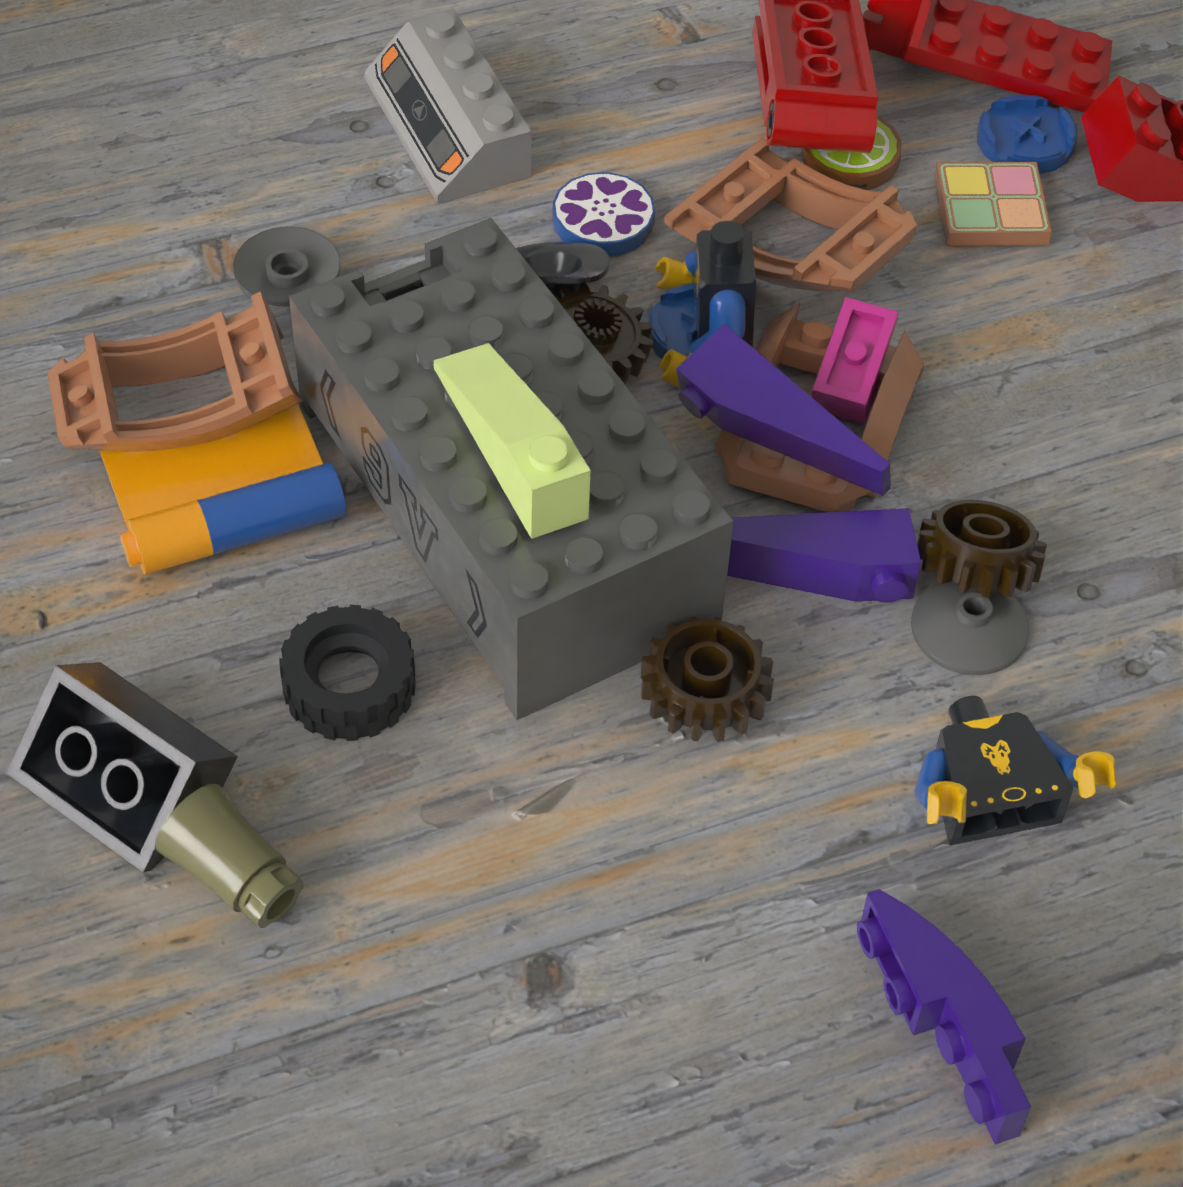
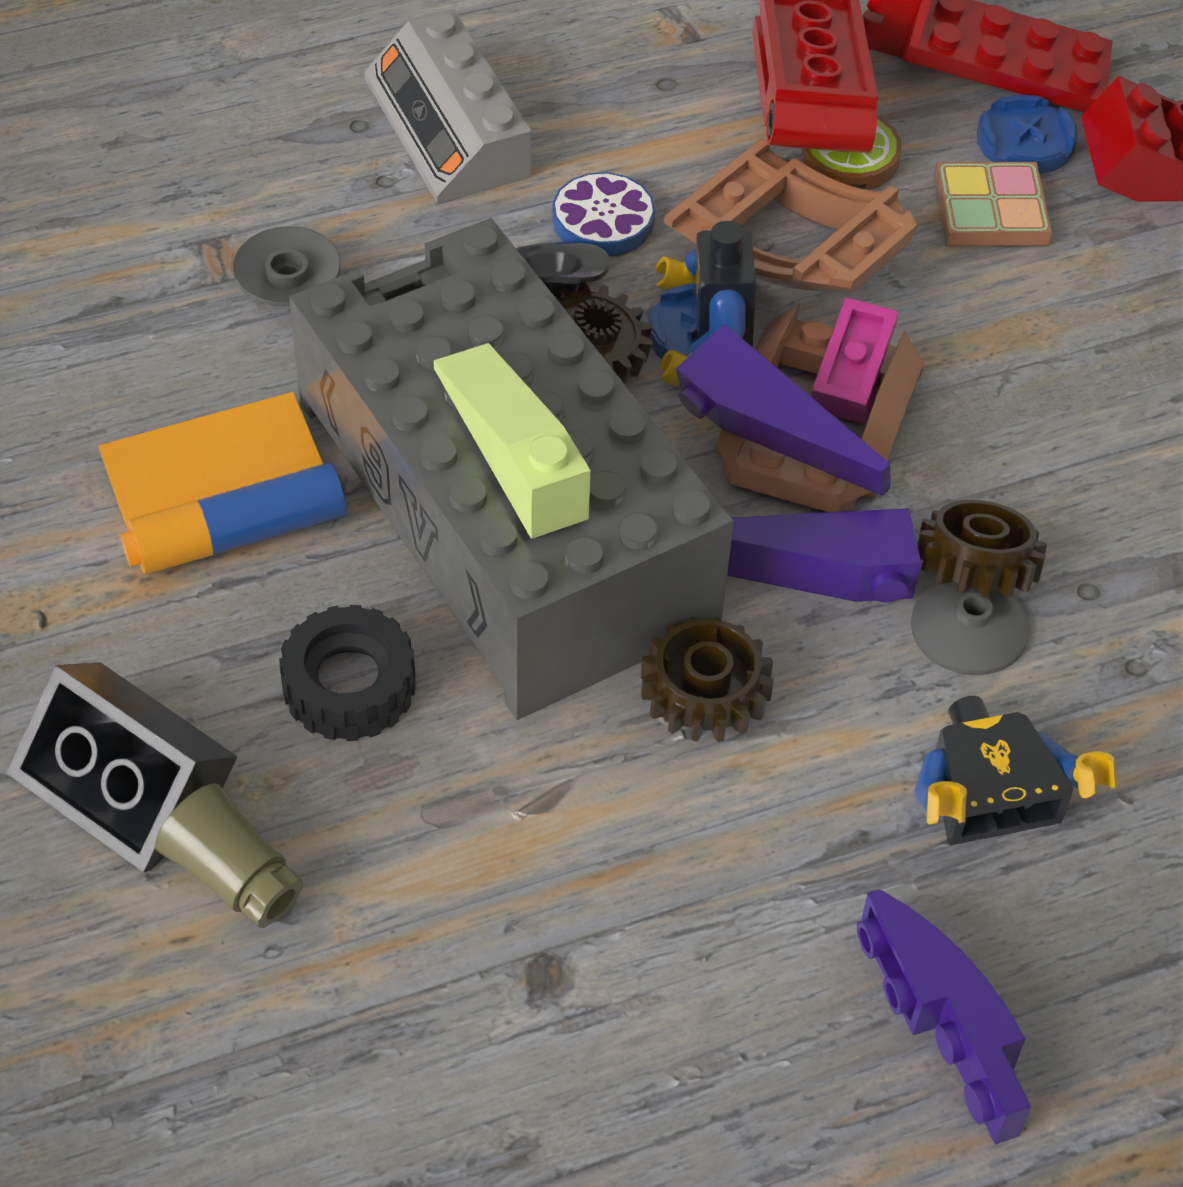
nougat wedge [47,291,304,452] -> none

